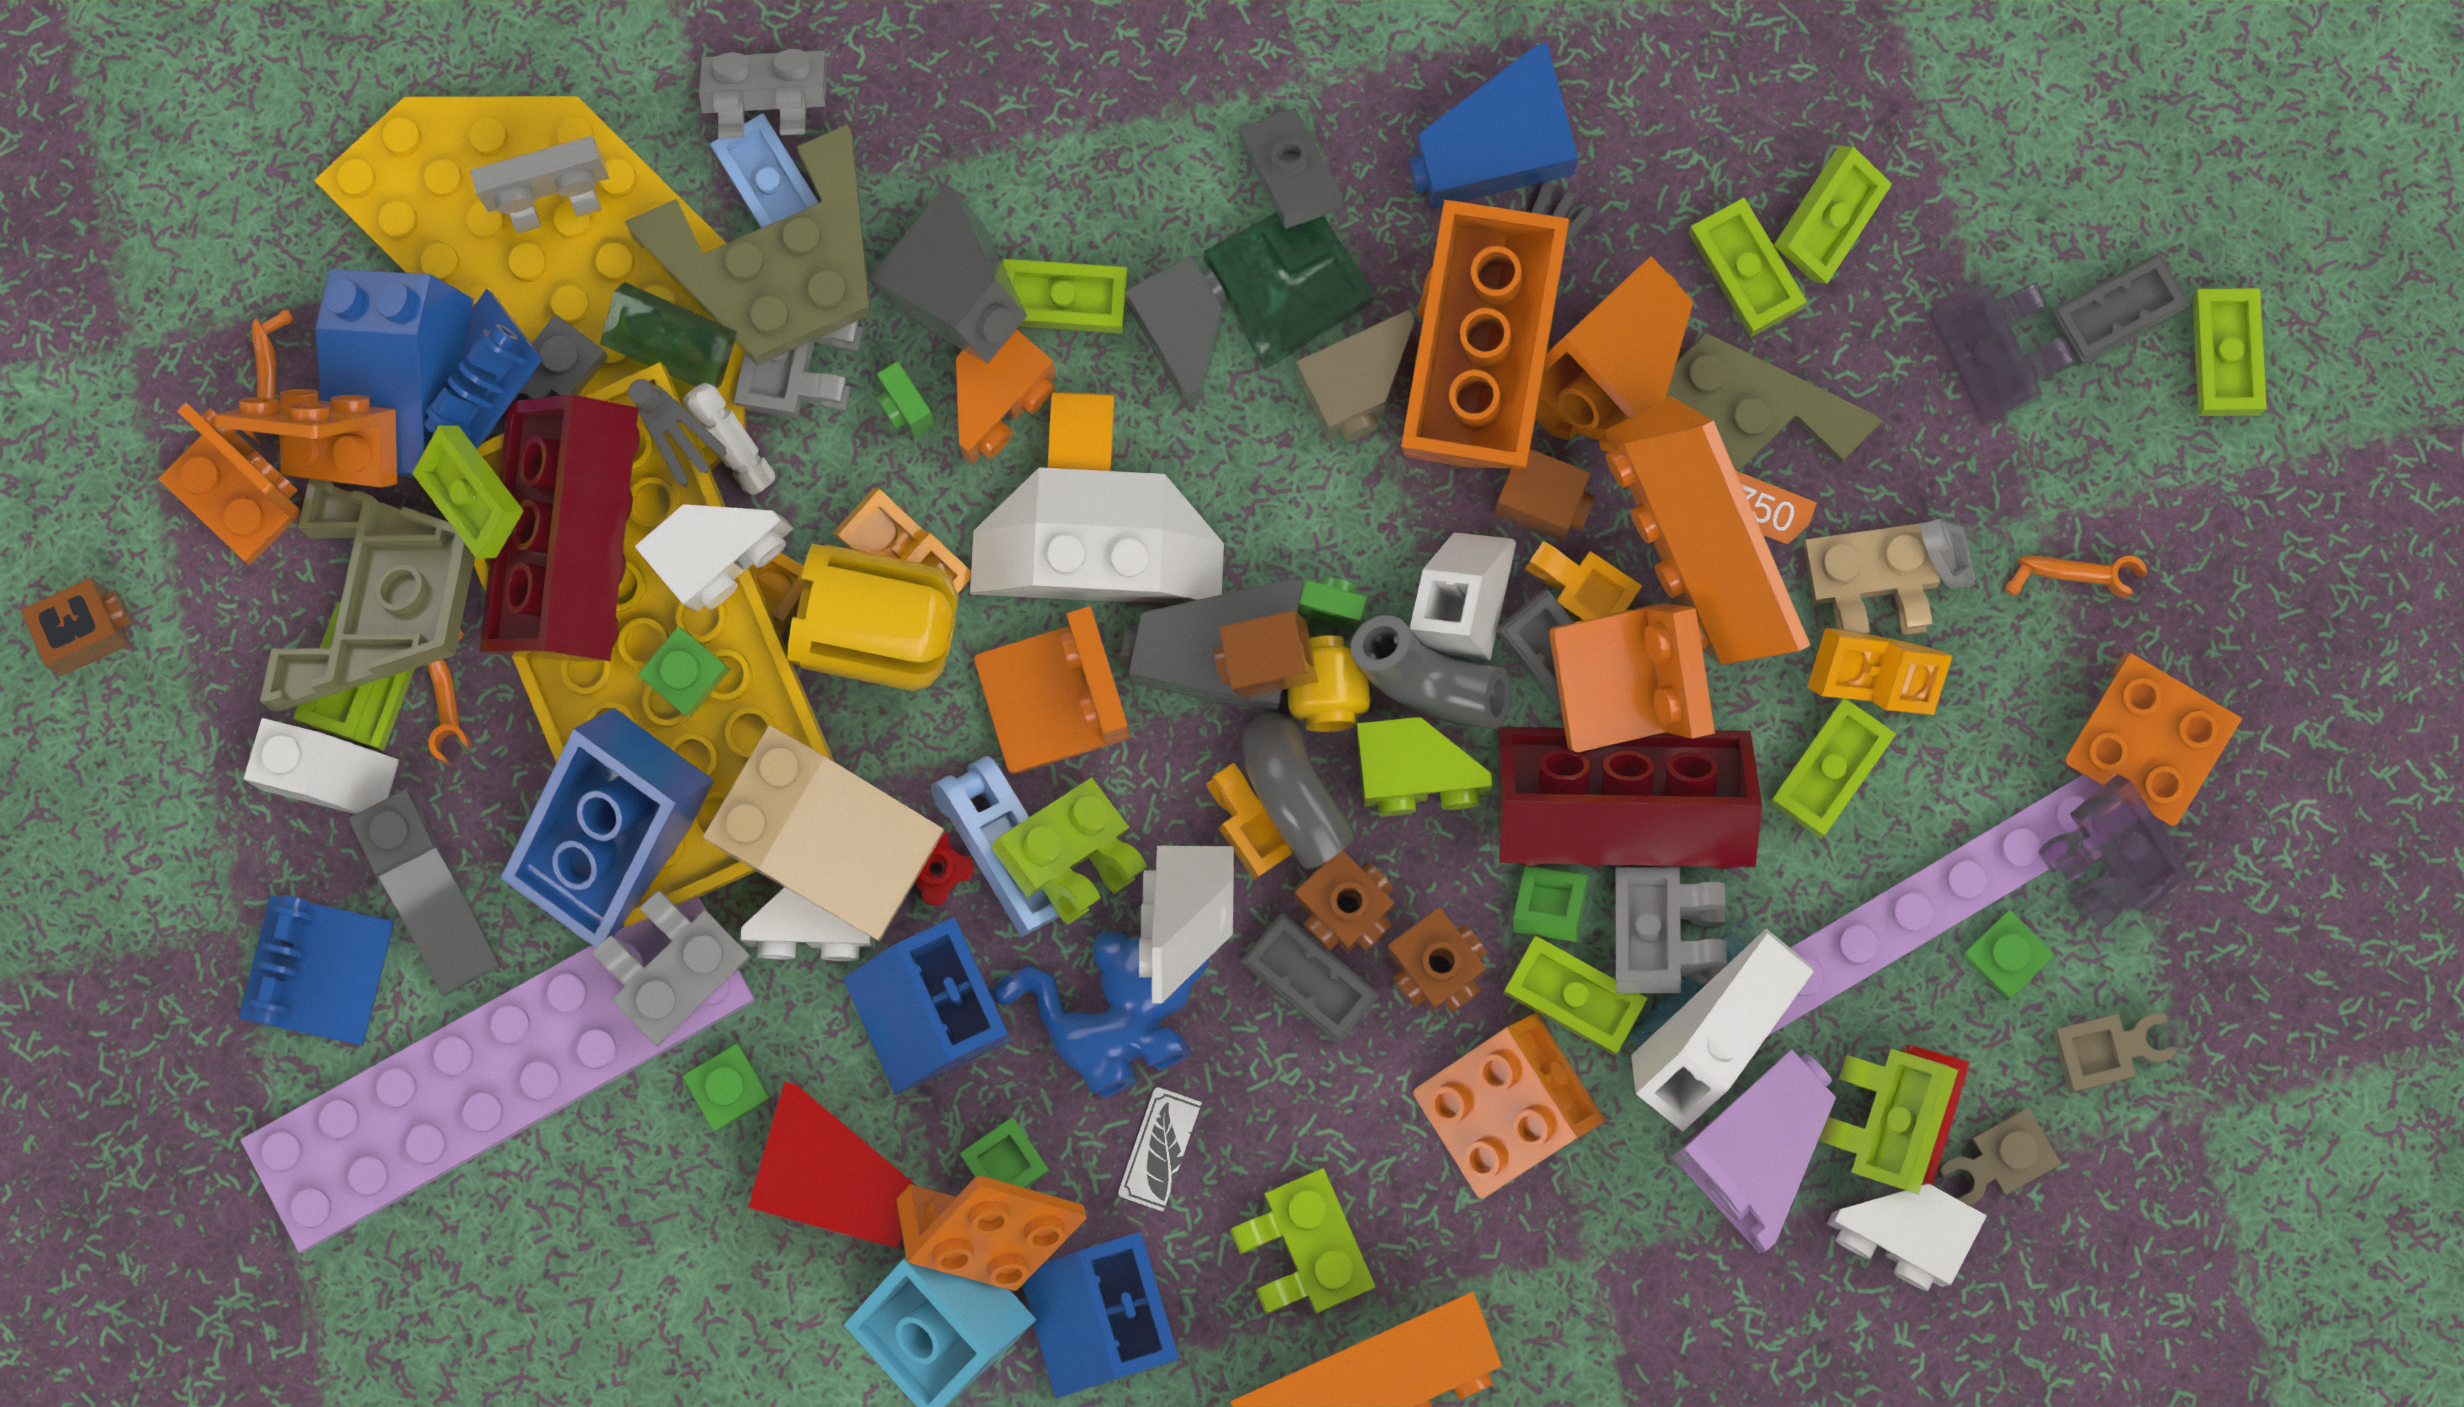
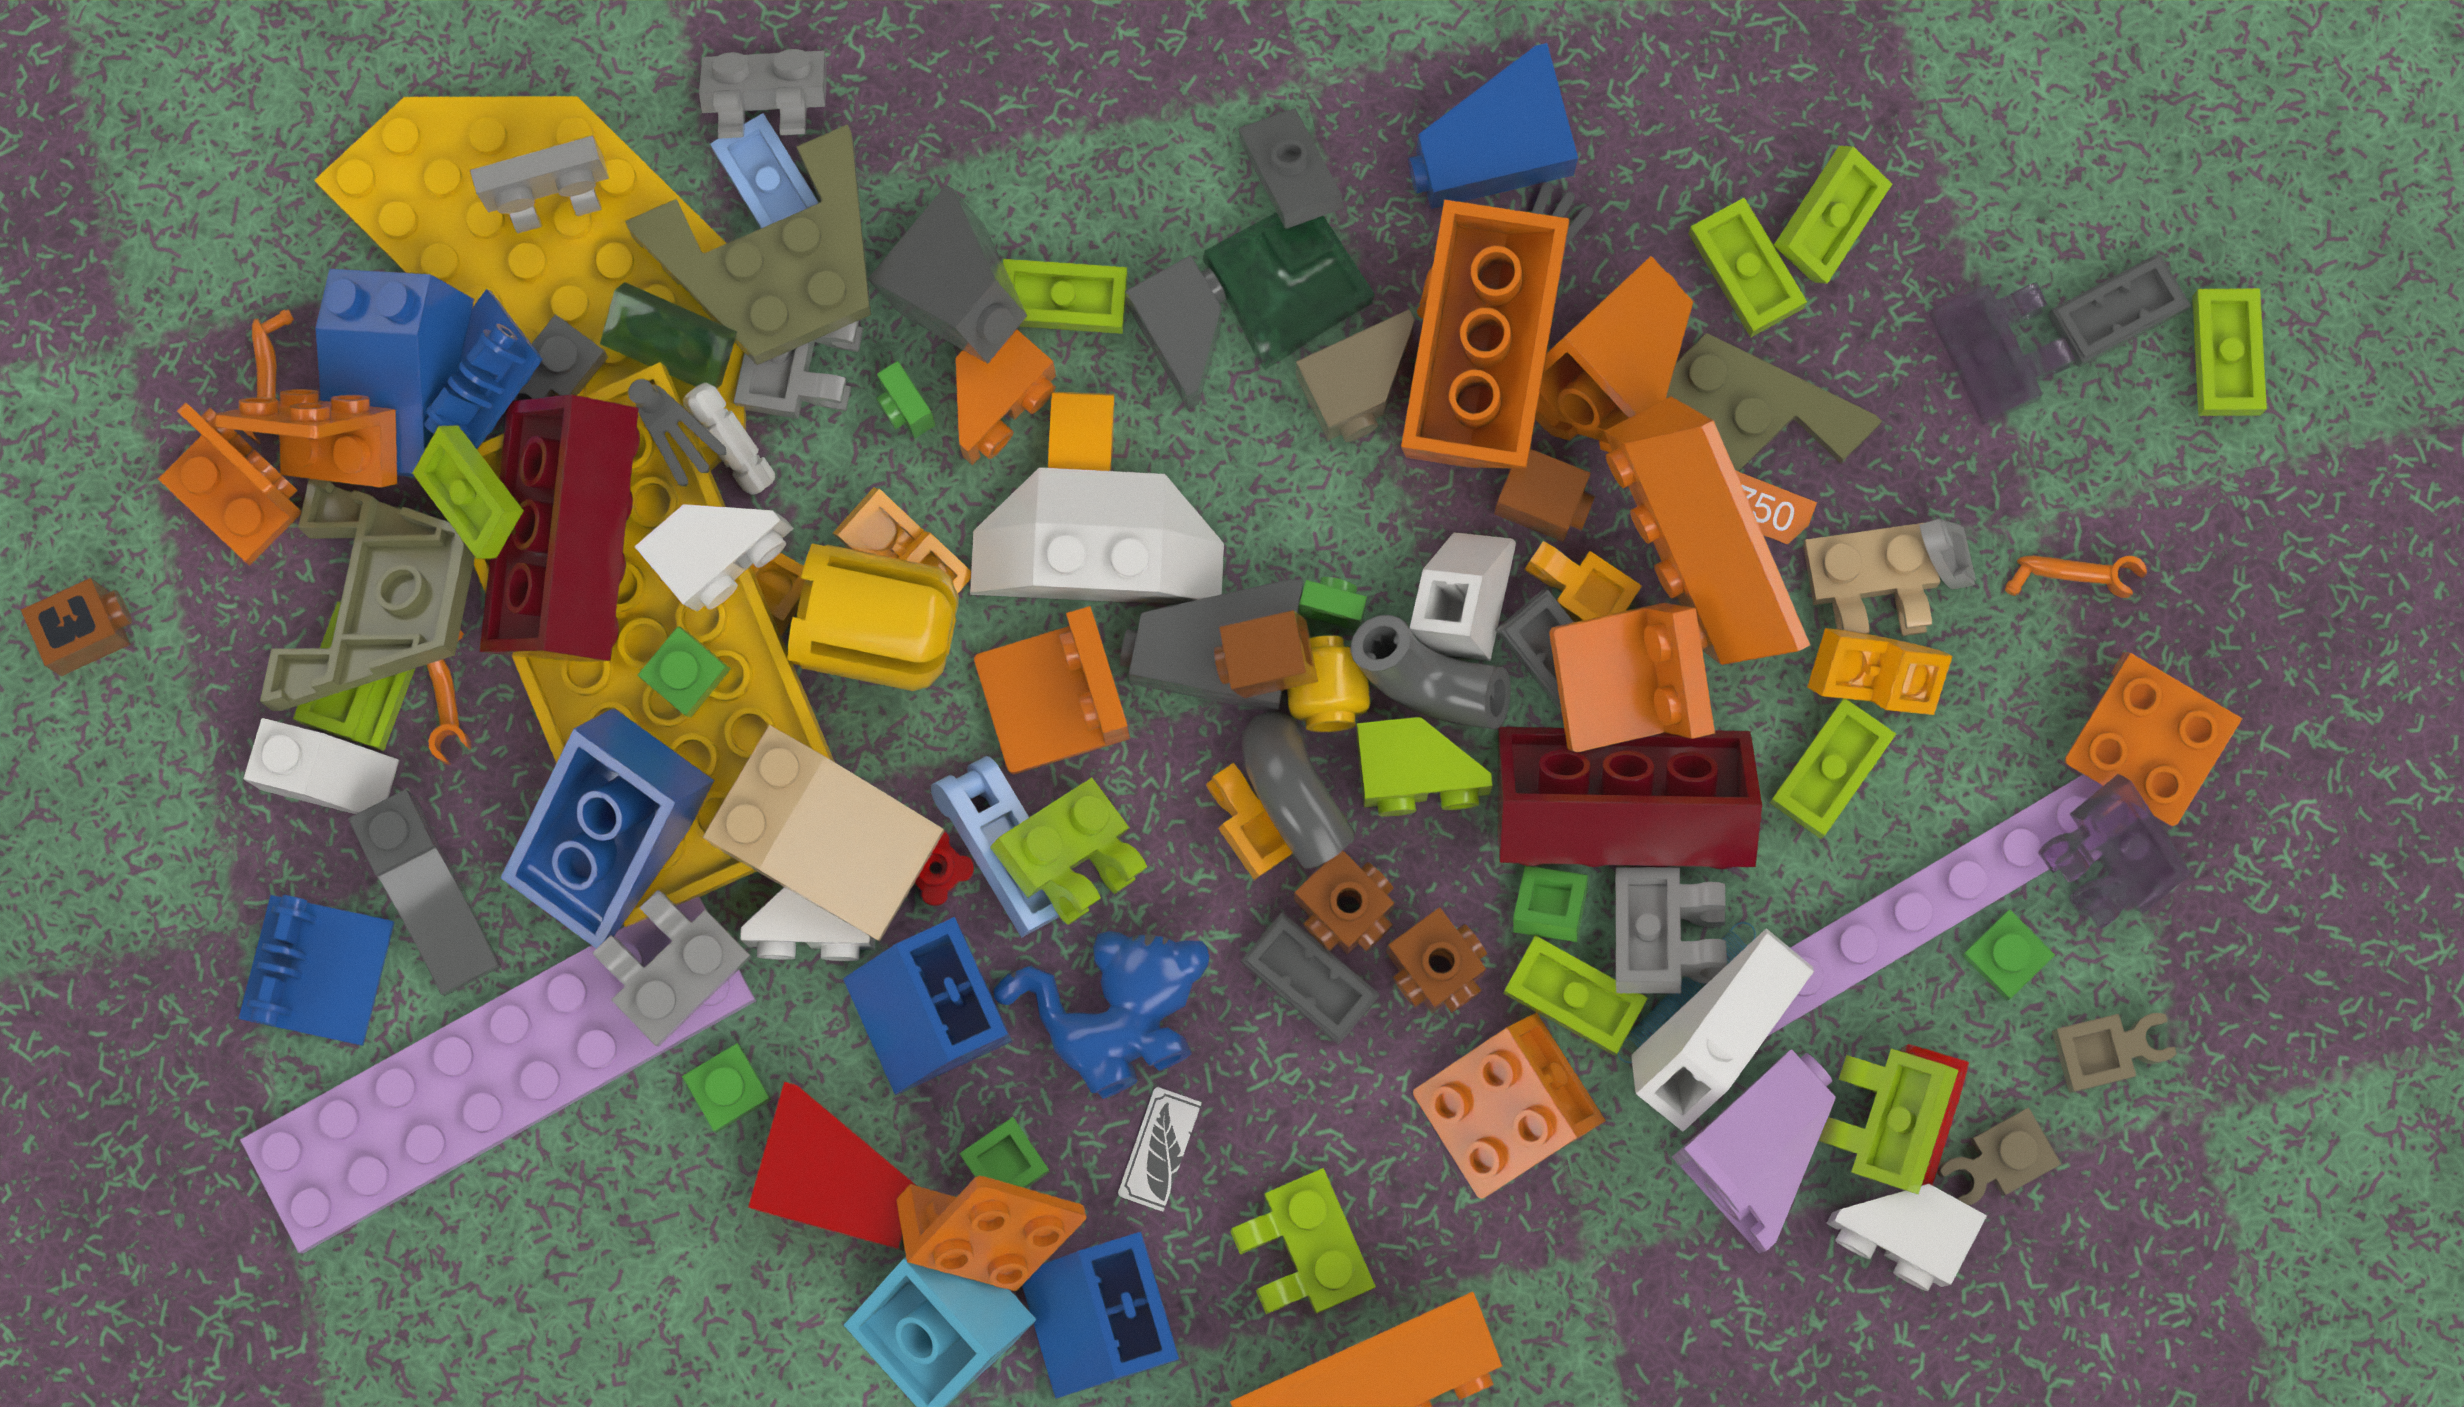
white slope [1139,846,1234,1003] -> none

